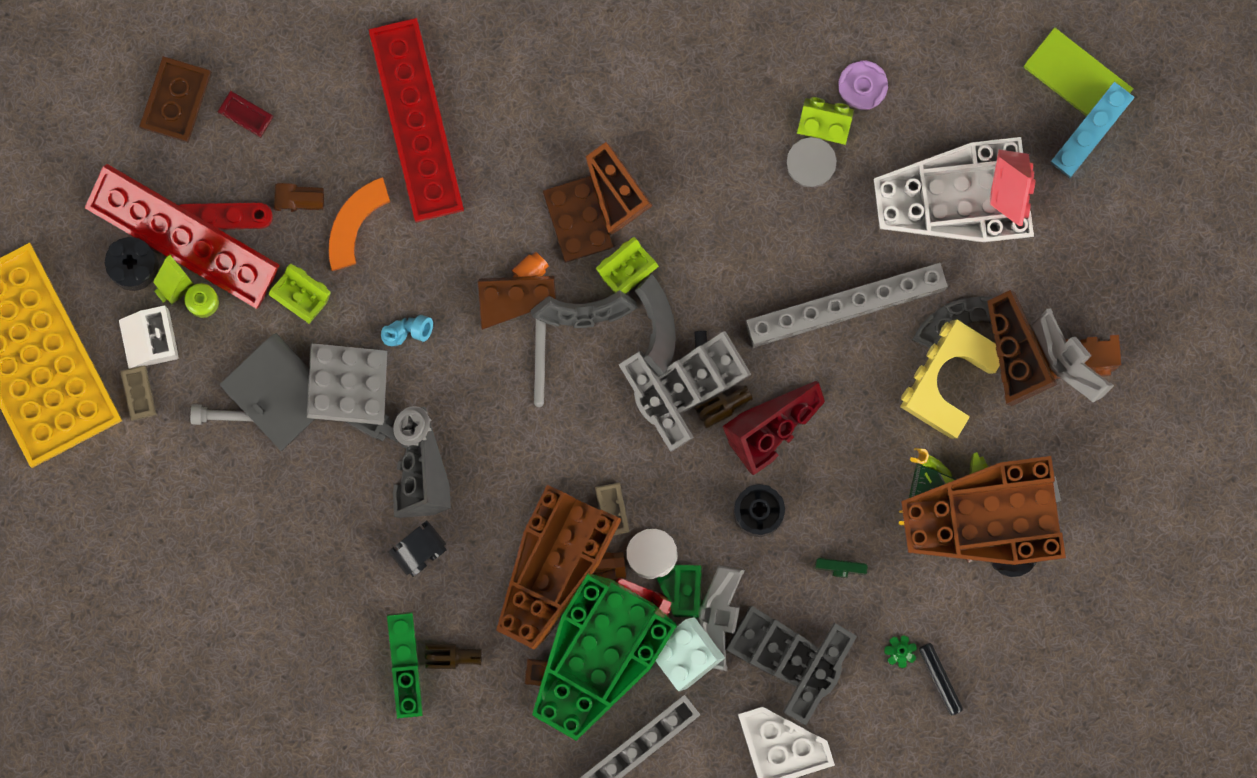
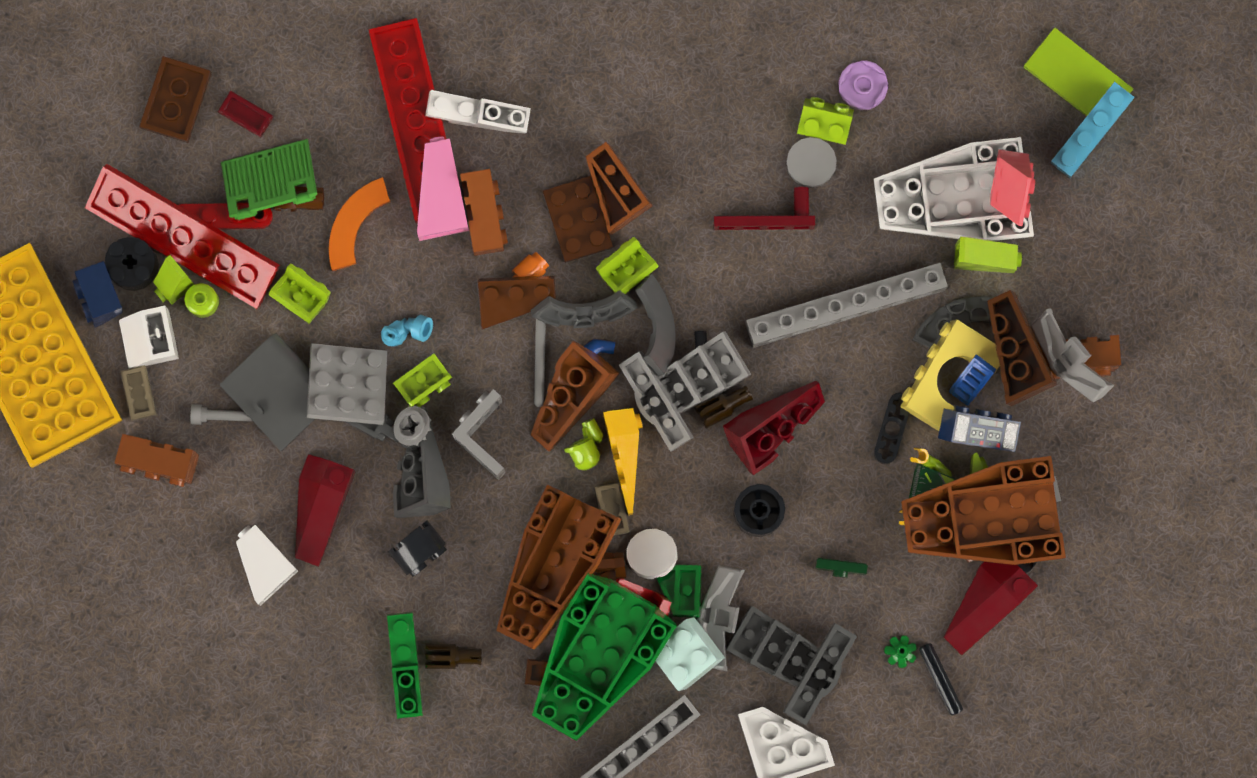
none -> dark blue slope [72,261,123,328]
none -> dark orange wedge [115,434,199,487]
none -> bright green window [221,139,317,220]
none -> white slope [236,525,298,606]
none -> dark red wedge [295,454,356,567]
none -> lime bracket [393,353,452,407]
none -> bright pink slope [417,137,469,241]
none -> white slope [425,90,531,133]
none -> light grey bracket [452,389,505,480]
none -> dark orange wedge [460,169,508,256]
none -> dark orange wedge [531,341,620,451]
none -> lime piece [564,418,603,470]
none -> blue arm [584,339,616,354]
none -> yellow wedge [603,408,643,516]
none -> dark red piece [713,187,815,230]
none -> black beam [874,393,909,464]
none -> brick [938,405,1021,452]
none -> dark red wedge [943,561,1038,655]
none -> blue slope [949,354,997,406]
none -> lime slope [954,237,1022,273]

